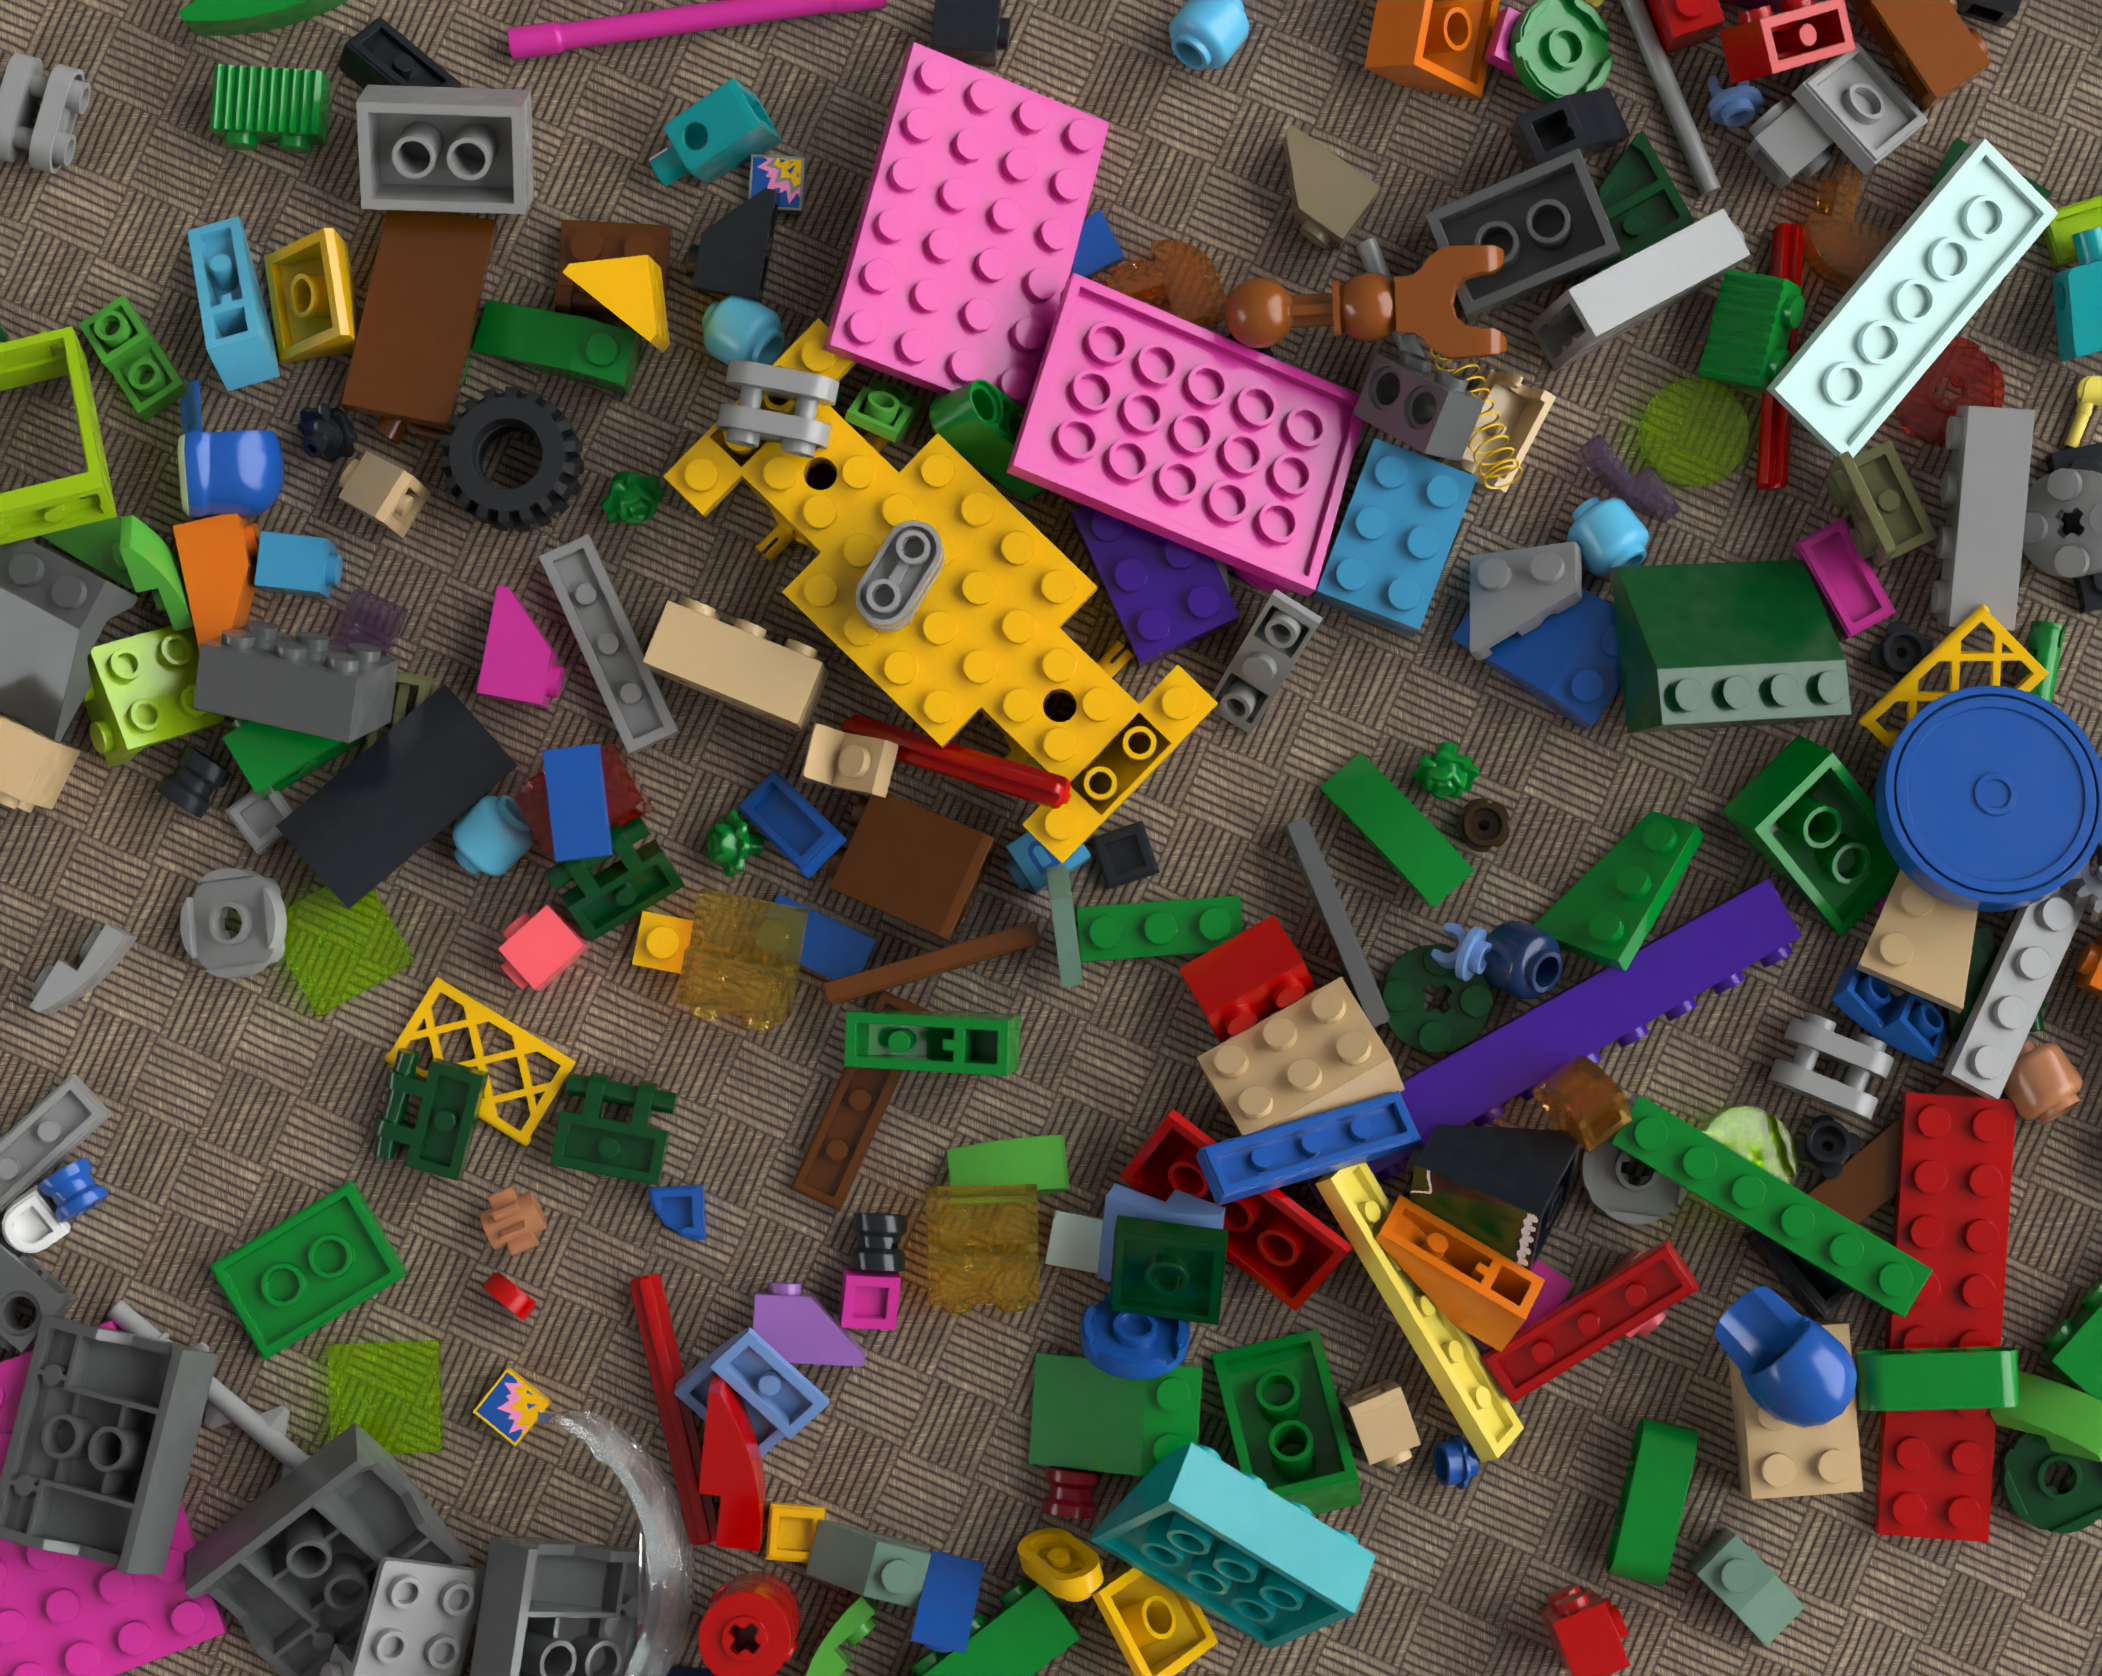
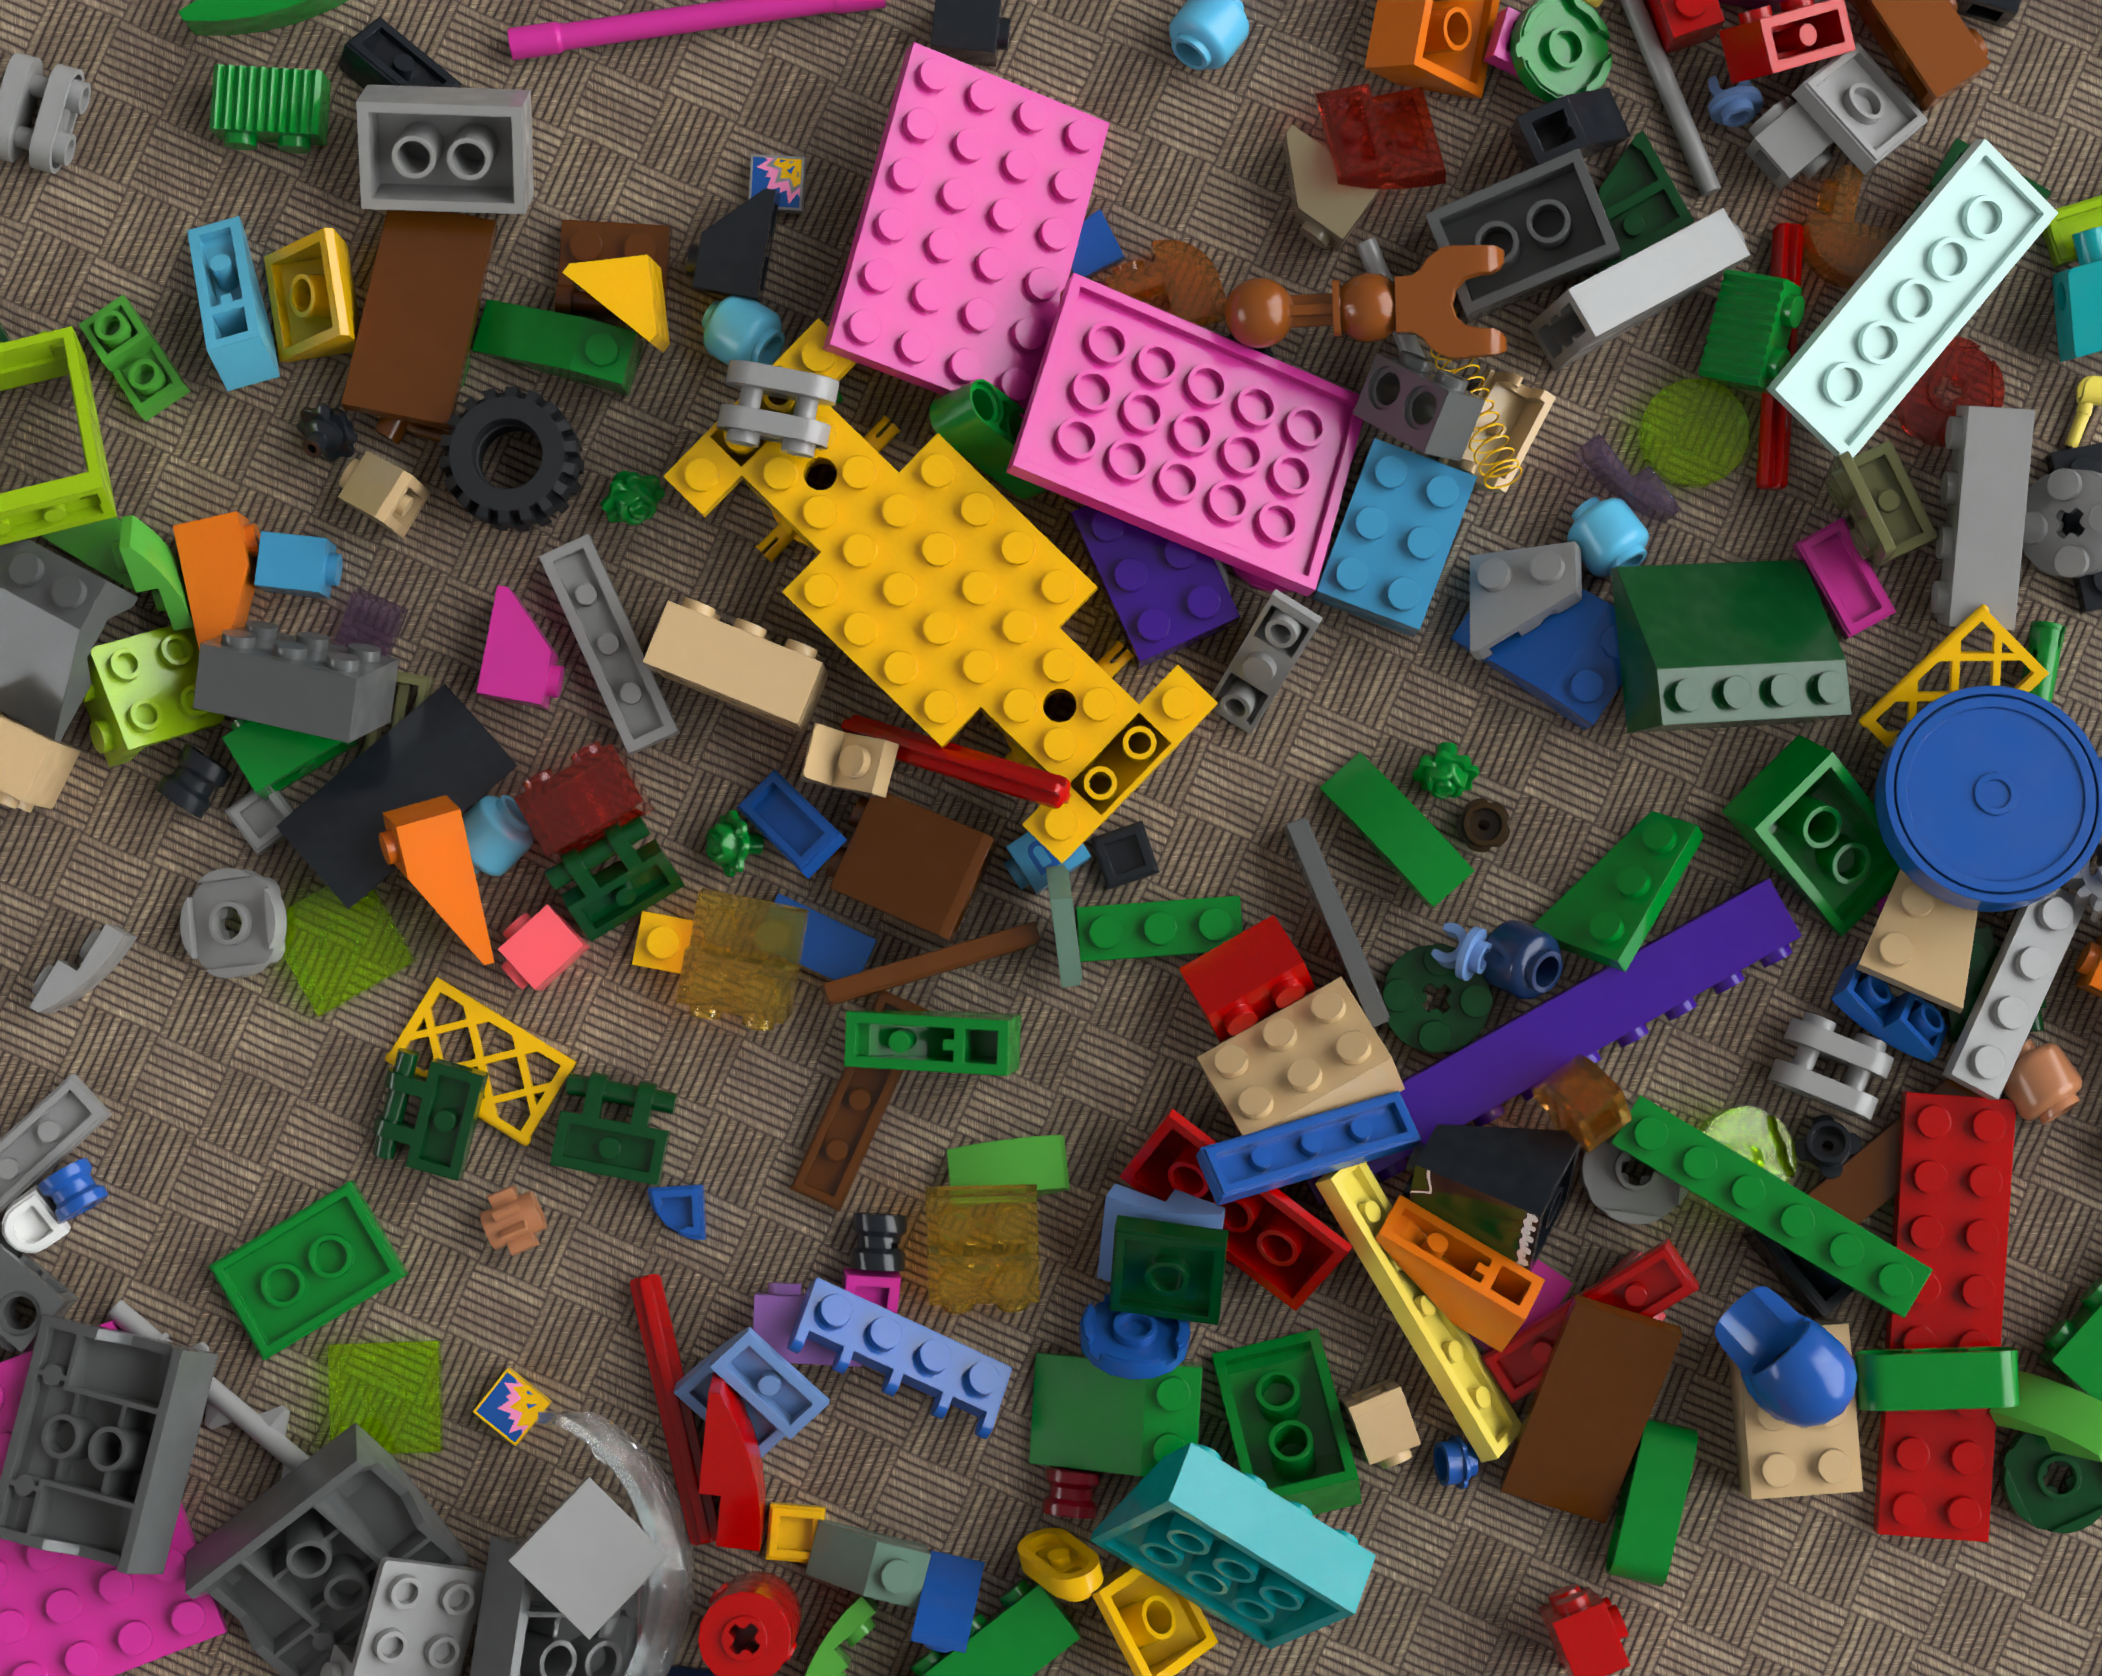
blue piece [177,379,284,519] -> none
red tile [481,1271,536,1321] -> none
blue tile [542,743,613,863] -> none
teal torso [649,78,783,187] -> none
bright green slope [844,379,924,443] -> none
light grey brick [855,520,945,633] -> none
light aqua slope [1045,1209,1103,1273] -> none
sand green slope [1686,1527,1805,1647] -> none
black plate [1868,620,1934,683] -> none
none -> orange slope [379,795,495,966]
none -> light grey tile [507,1476,669,1640]
none -> hinge [787,1277,1013,1439]
none -> clear red slope [1315,83,1446,189]
none -> reddish brown tile [1500,1294,1682,1523]

